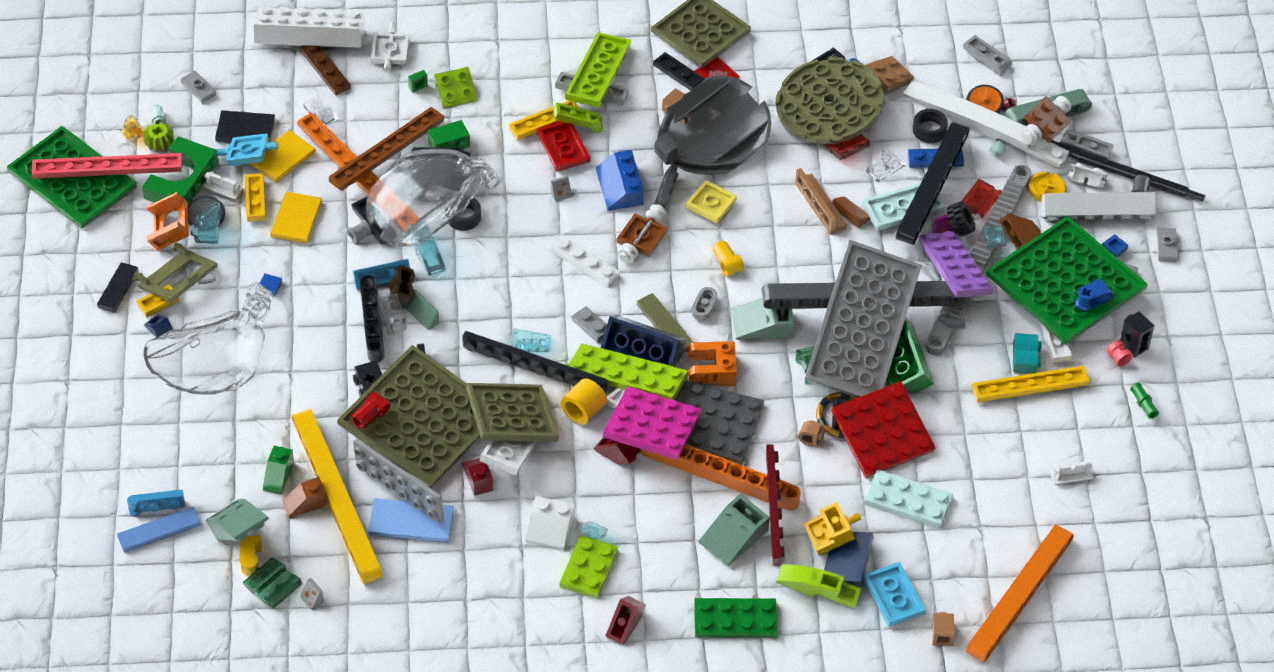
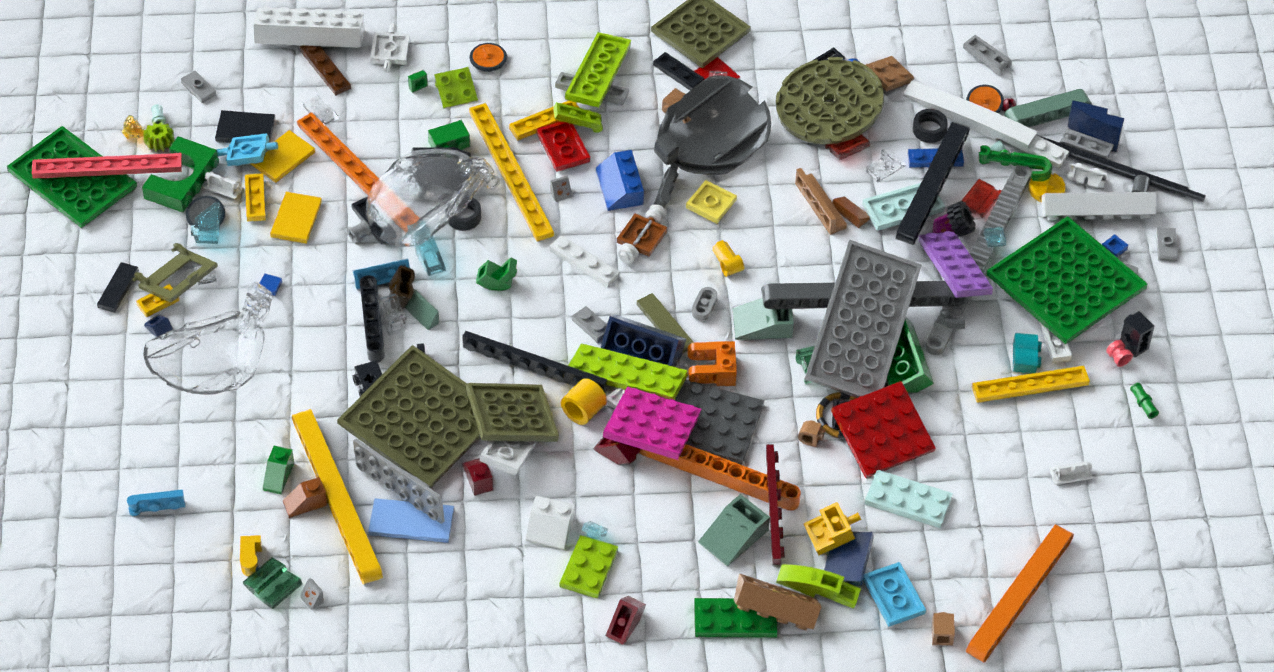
medium blue tile [117,507,201,553] -> none
orange panel [146,192,189,251] -> none
sand green slope [206,498,269,542] -> none
dark orange plate [329,107,444,191] -> none
red piece [351,391,391,429] -> none
clear light blue slope [510,328,552,352] -> none
dark orange slope [998,214,1041,250] -> none
dark orange plate [1021,96,1071,145] -> none
blue piece [1075,279,1113,311] -> none
none -> orange wheel [469,43,507,72]
none -> yellow plate [469,103,554,242]
none -> green brick [476,257,517,291]
none -> medium nougat slope [734,573,822,631]
none -> green piece [979,145,1052,182]
none -> dark blue slope [1067,100,1125,153]

